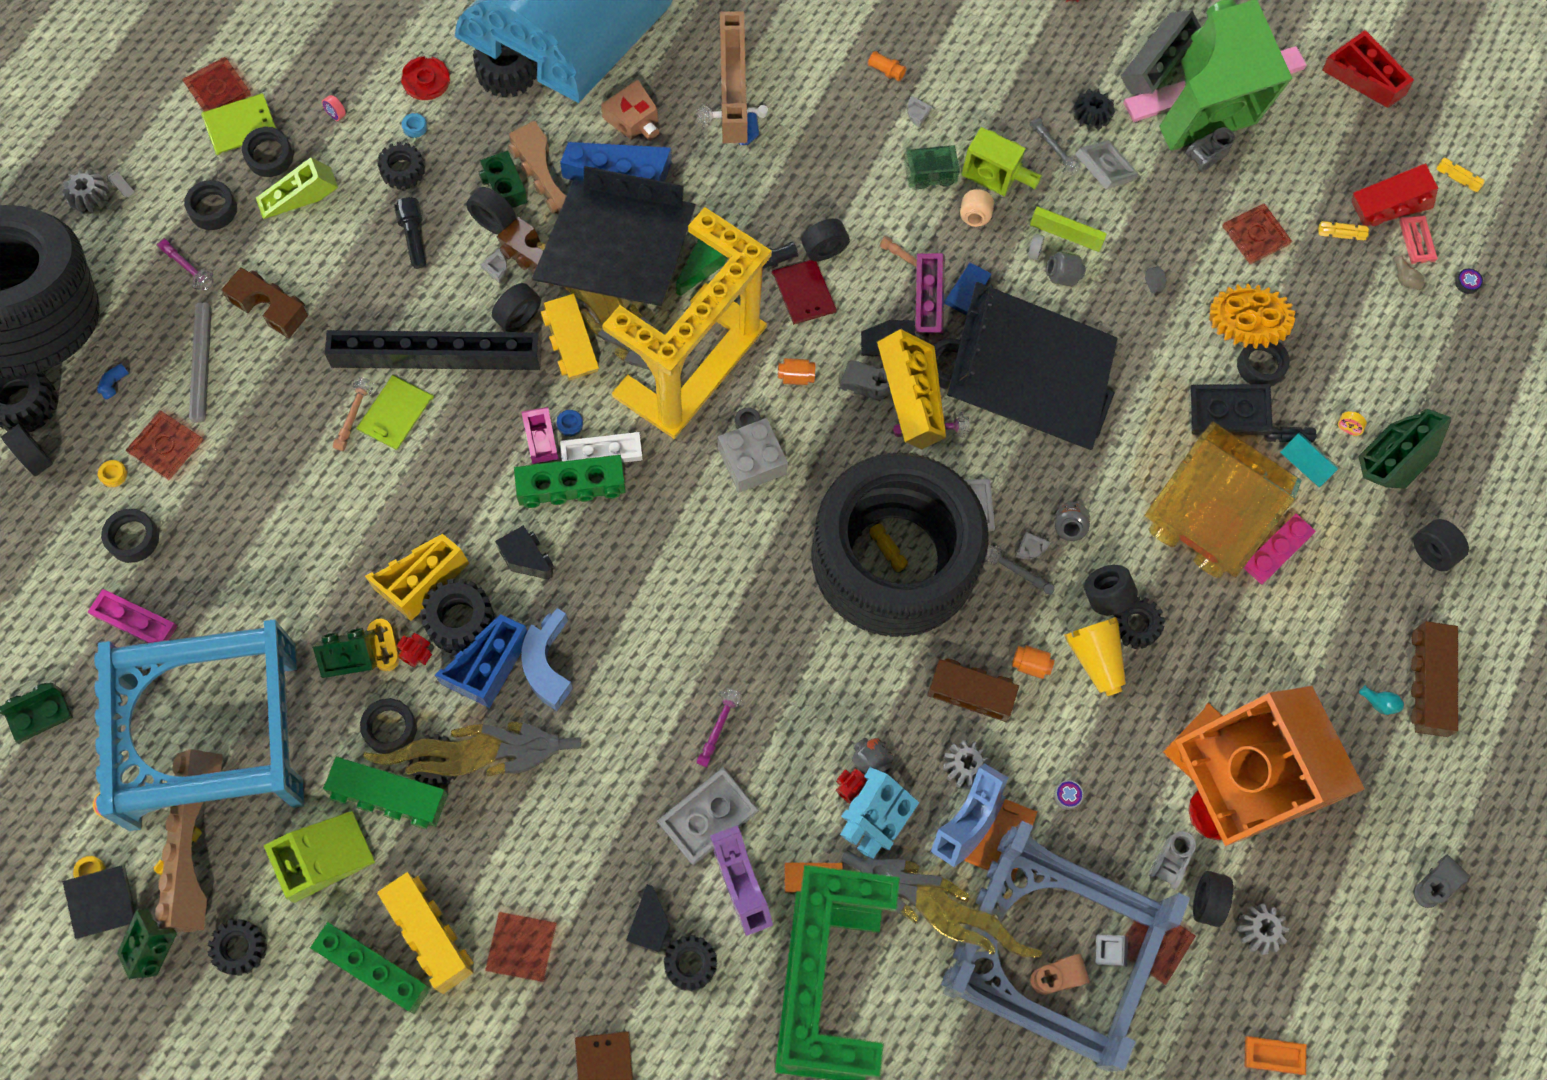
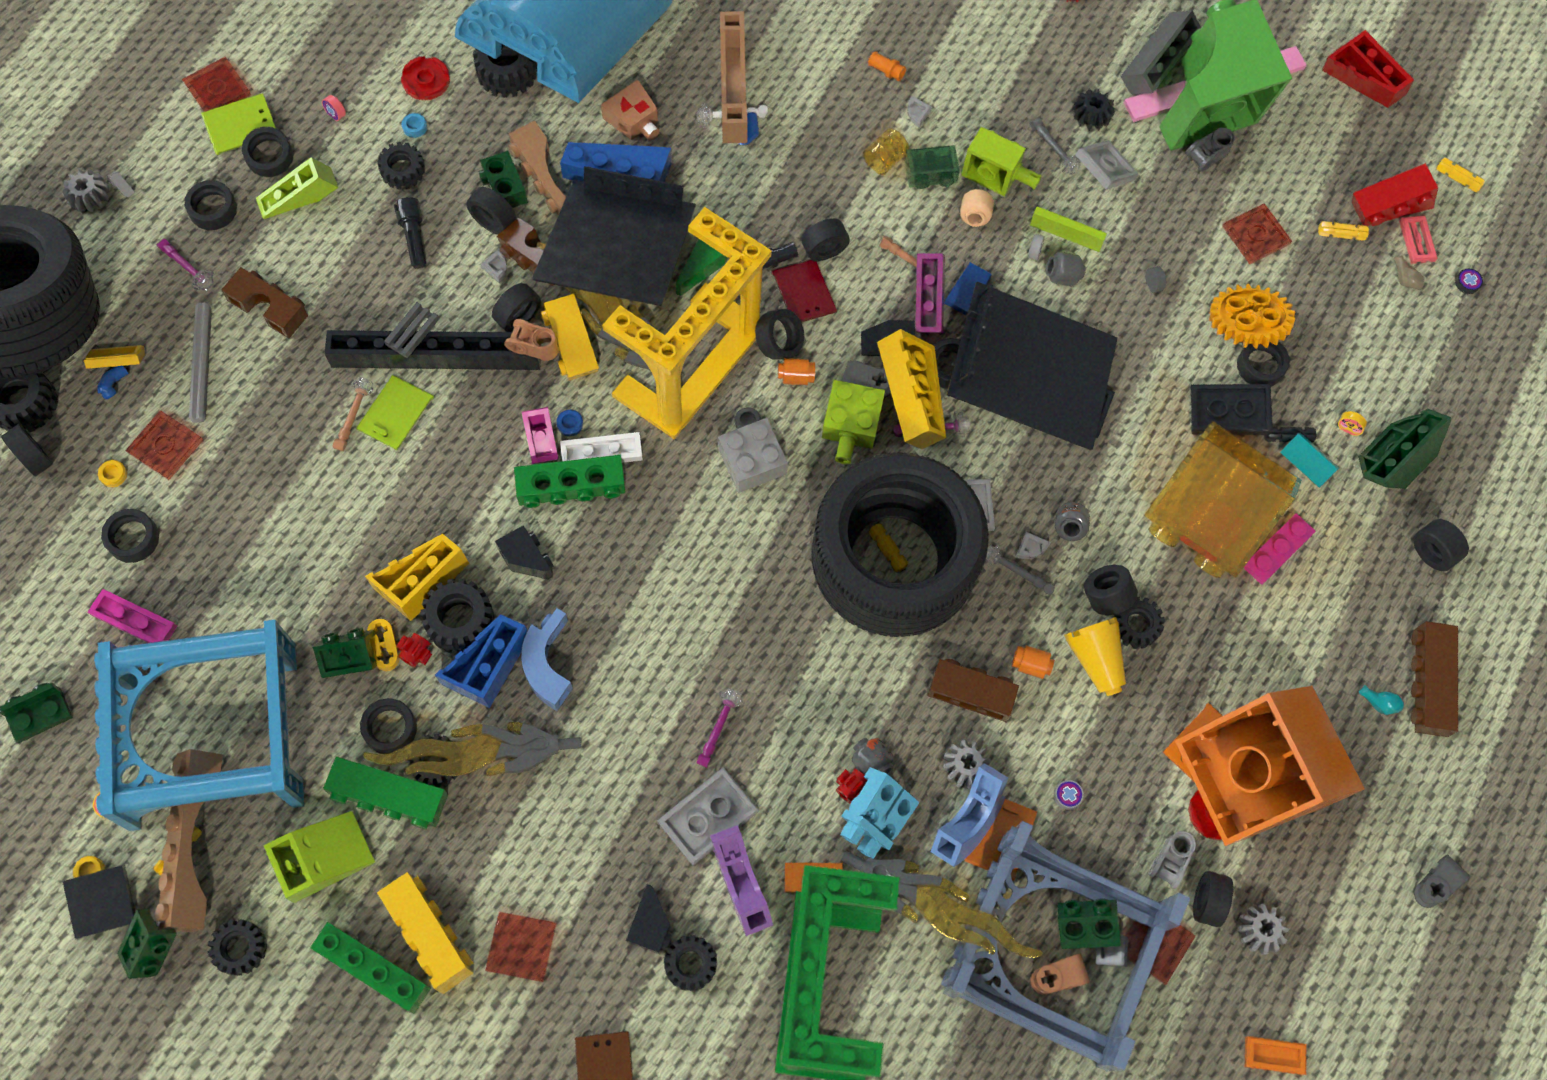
none -> yellow tile [84,345,145,369]
none -> dark grey tile [385,302,439,358]
none -> nougat piece [505,319,559,361]
none -> black tyre [755,309,805,360]
none -> lime brick [821,380,885,465]
none -> clear yellow wheel [863,128,909,175]
none -> dark green brick [1058,898,1121,949]

